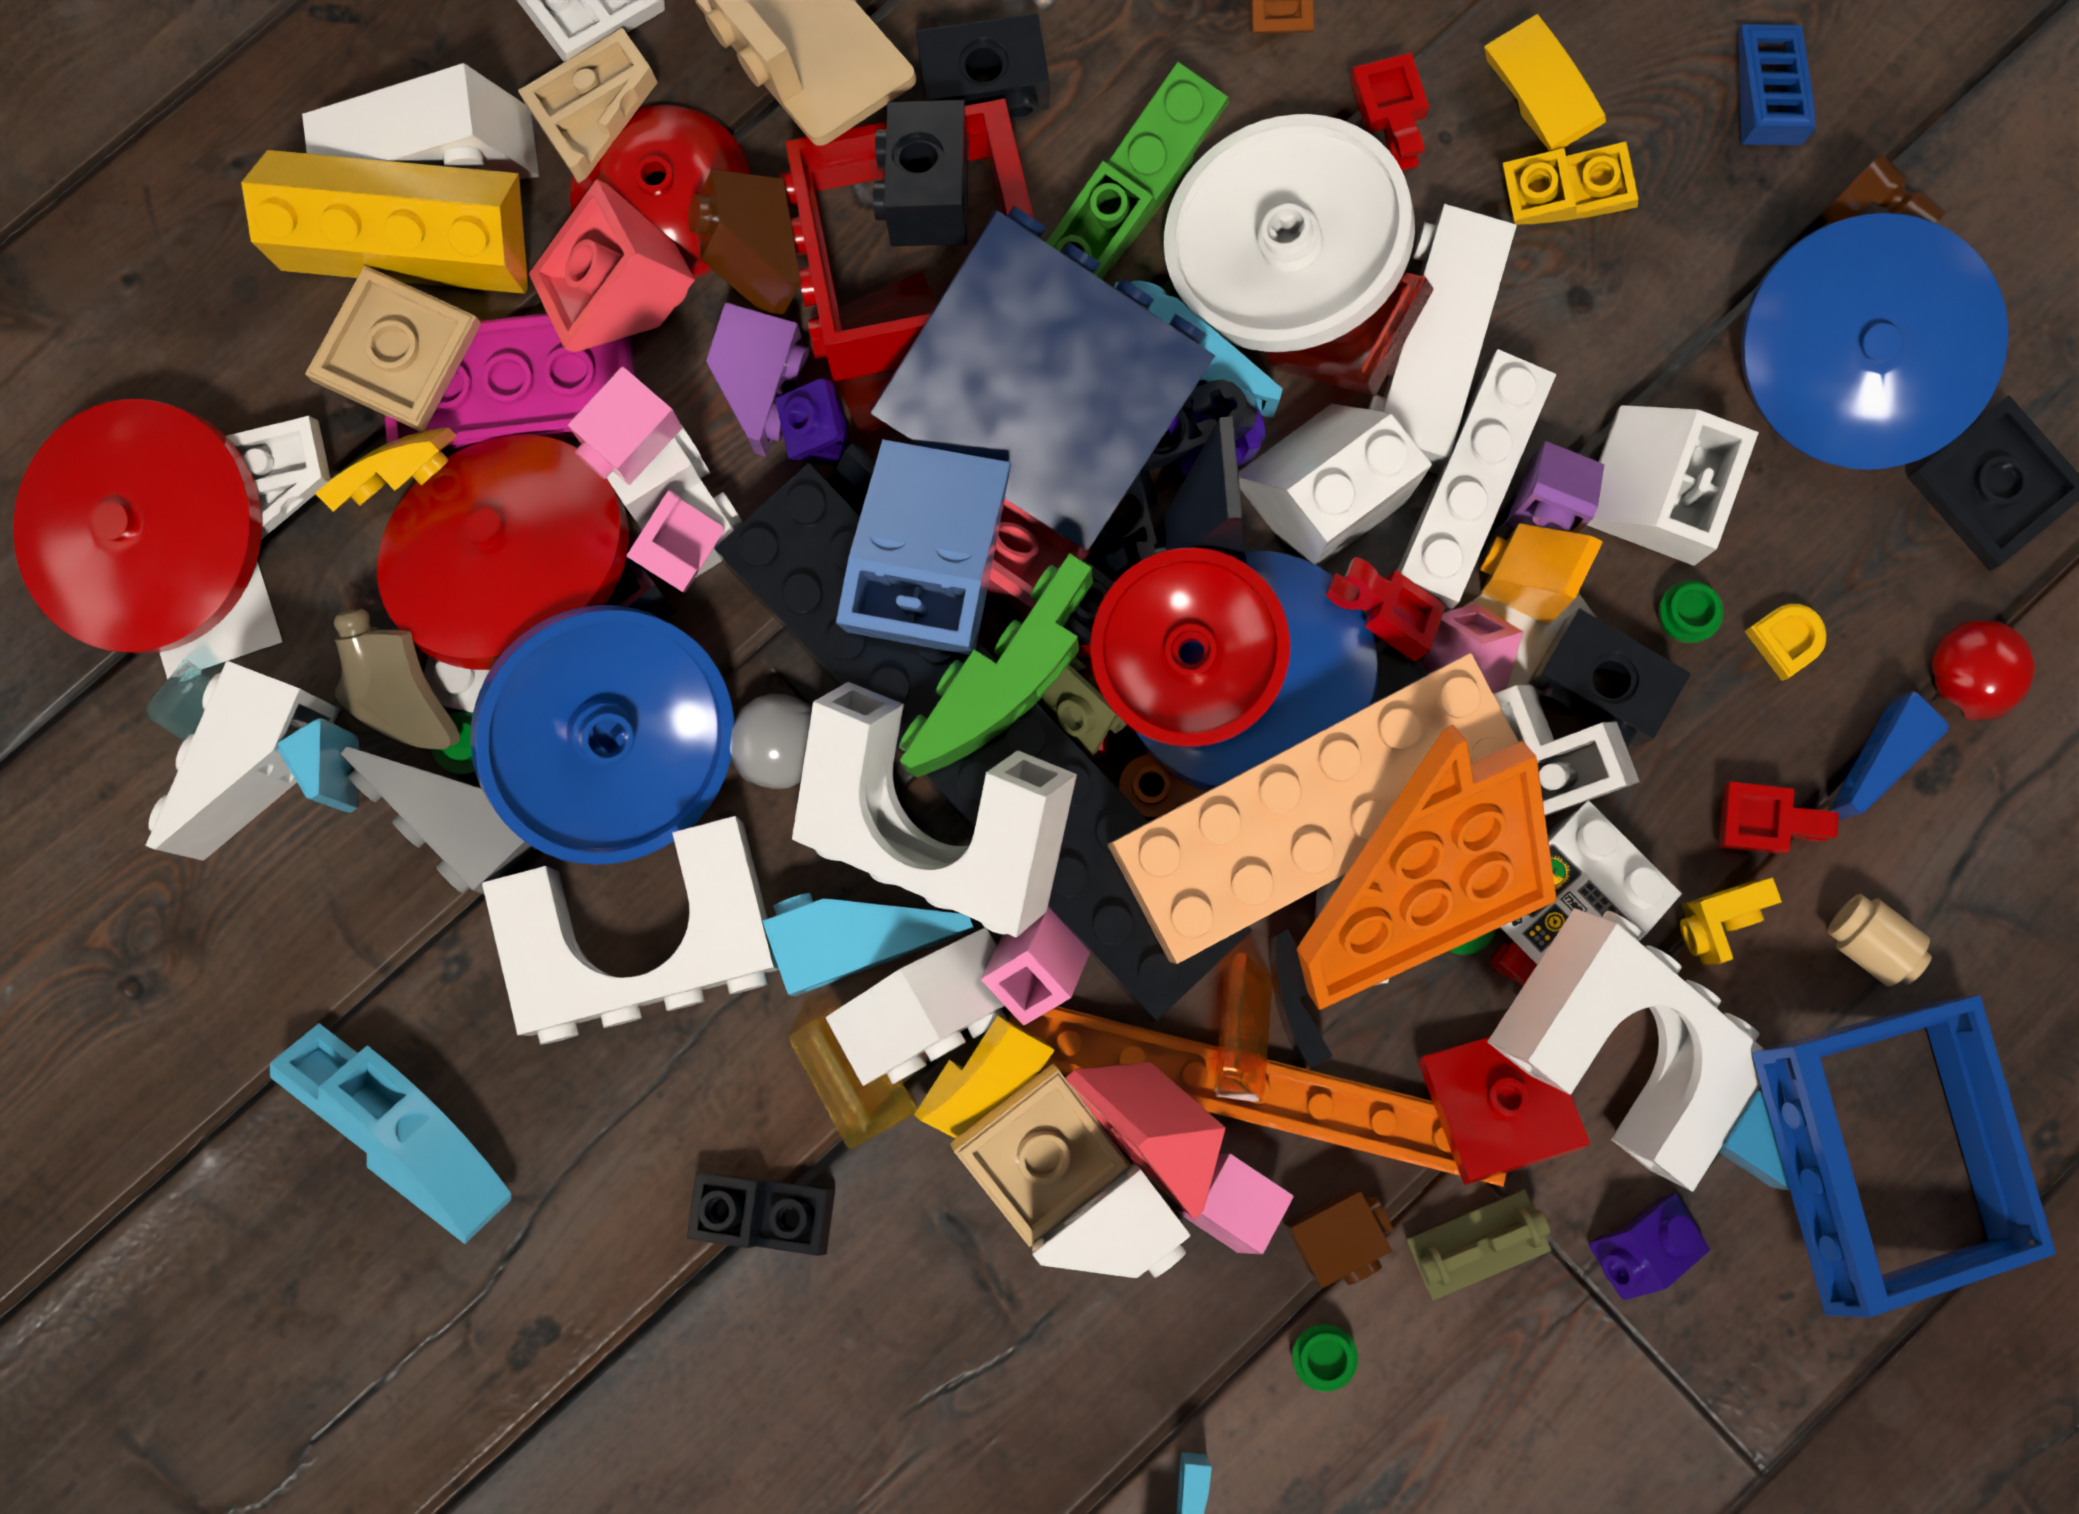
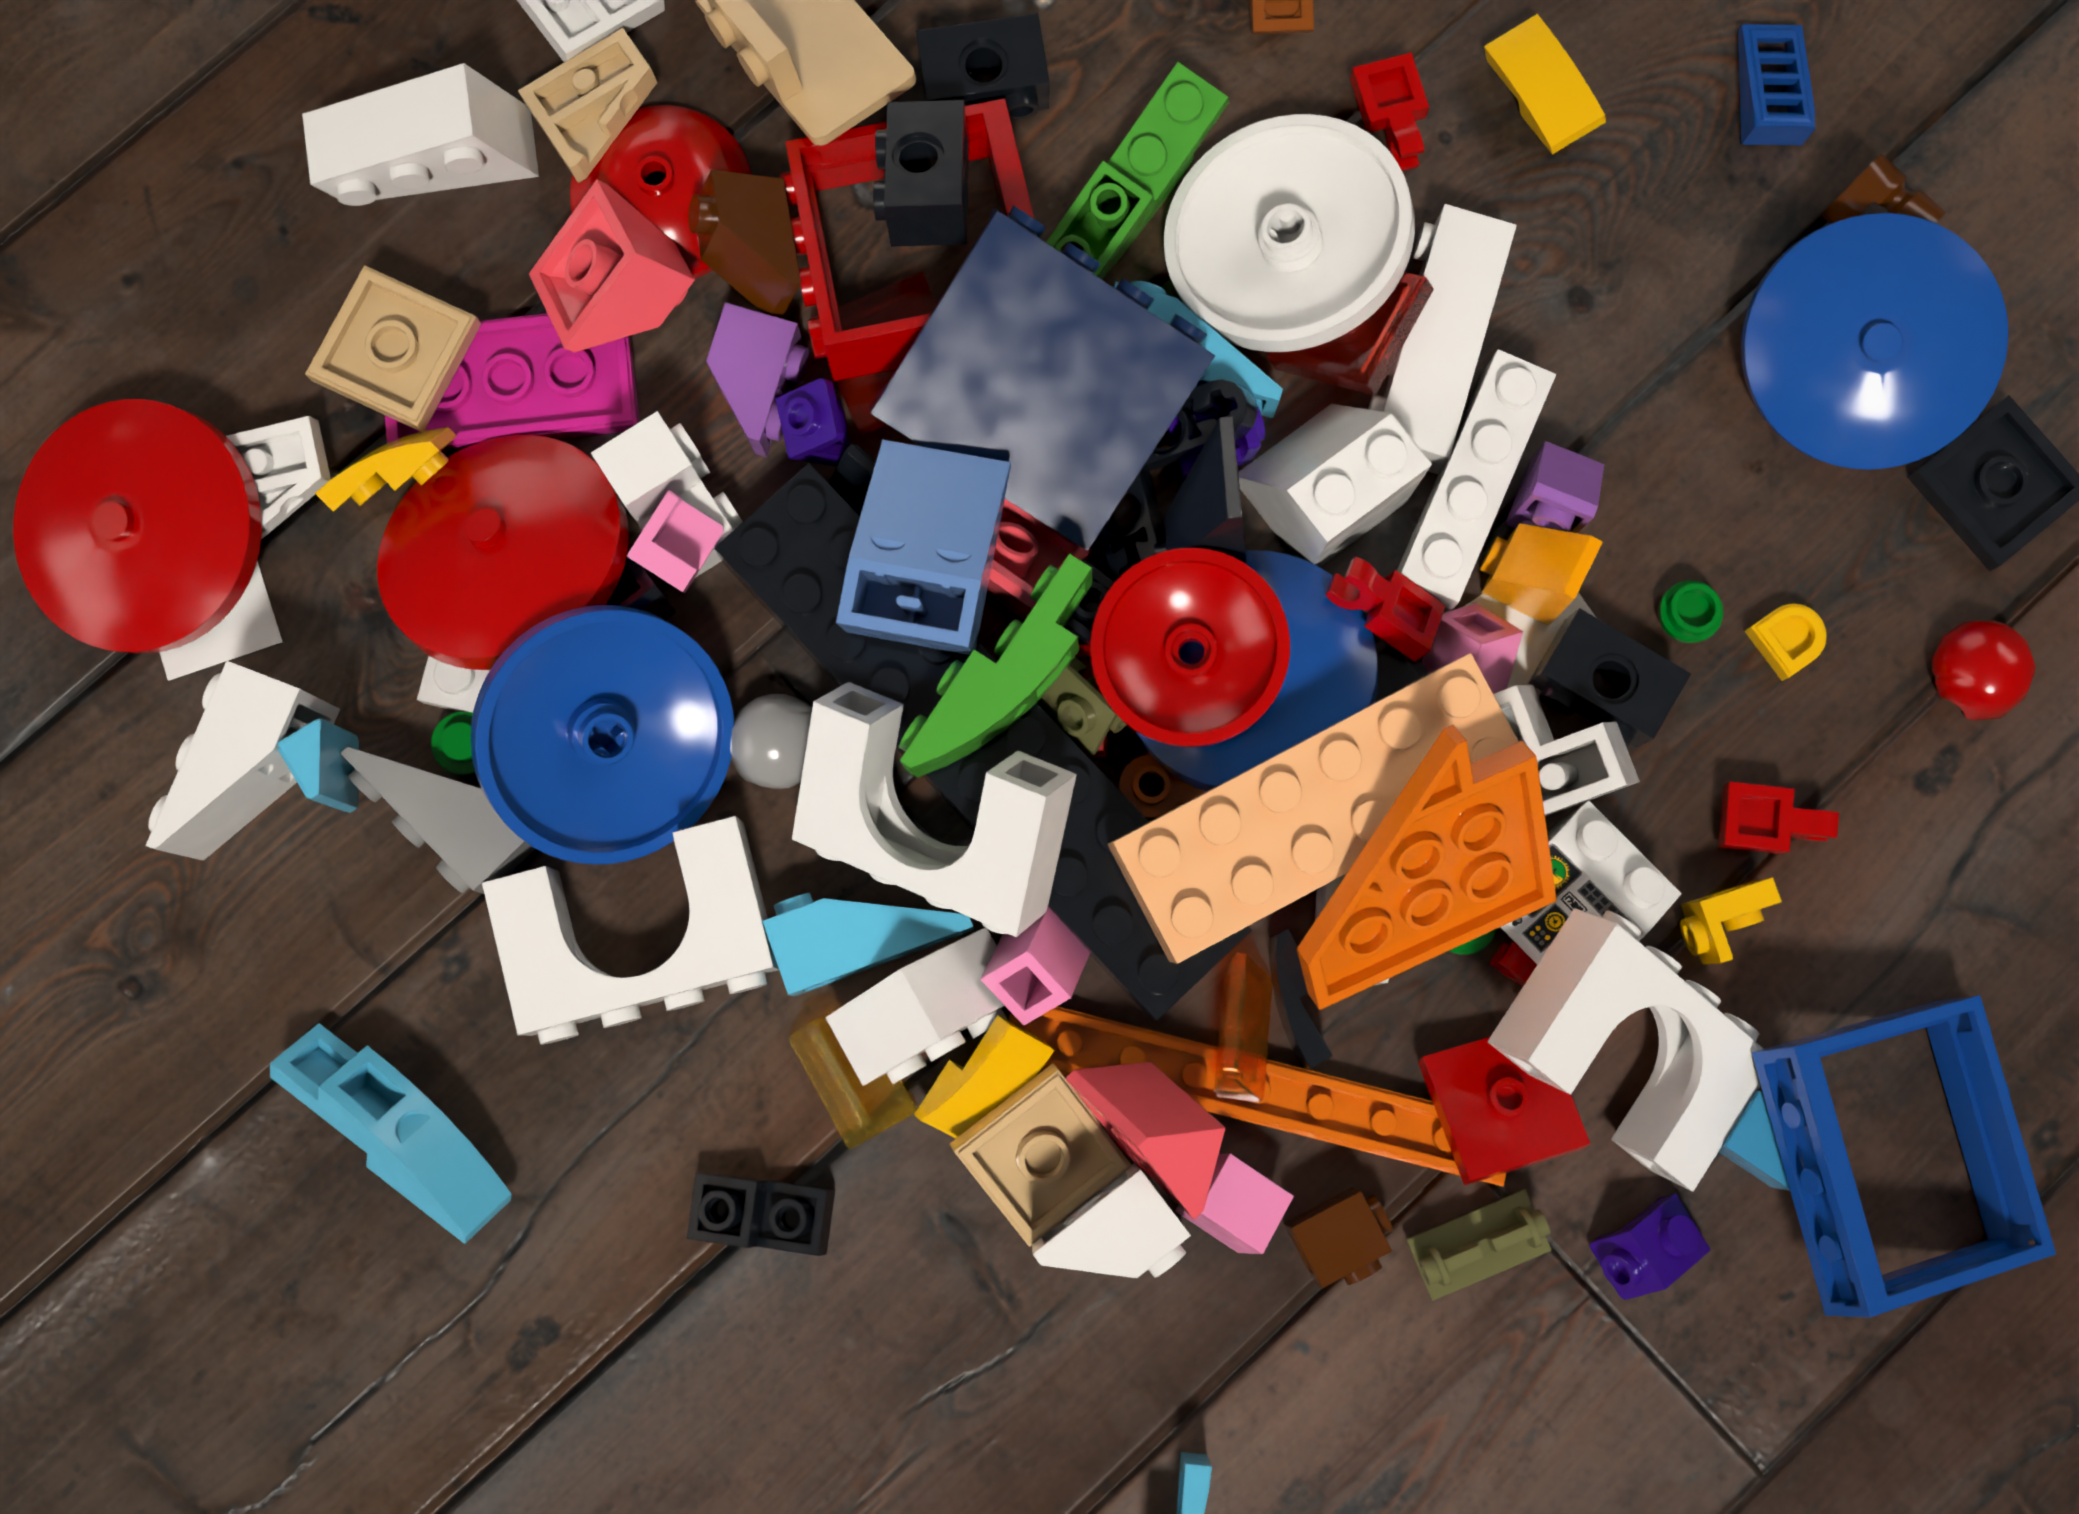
clear light blue slope [146,659,212,741] -> none
yellow slope [241,150,528,294] -> none
dark tan arm [333,608,460,749] -> none
bright pink brick [568,366,683,486] -> none
green plate [1291,1323,1358,1392] -> none
yellow slope [1503,141,1639,225] -> none
white slope [1587,405,1759,566] -> none
tan brick [1827,893,1932,987] -> none
blue slope [1829,691,1950,820] -> none

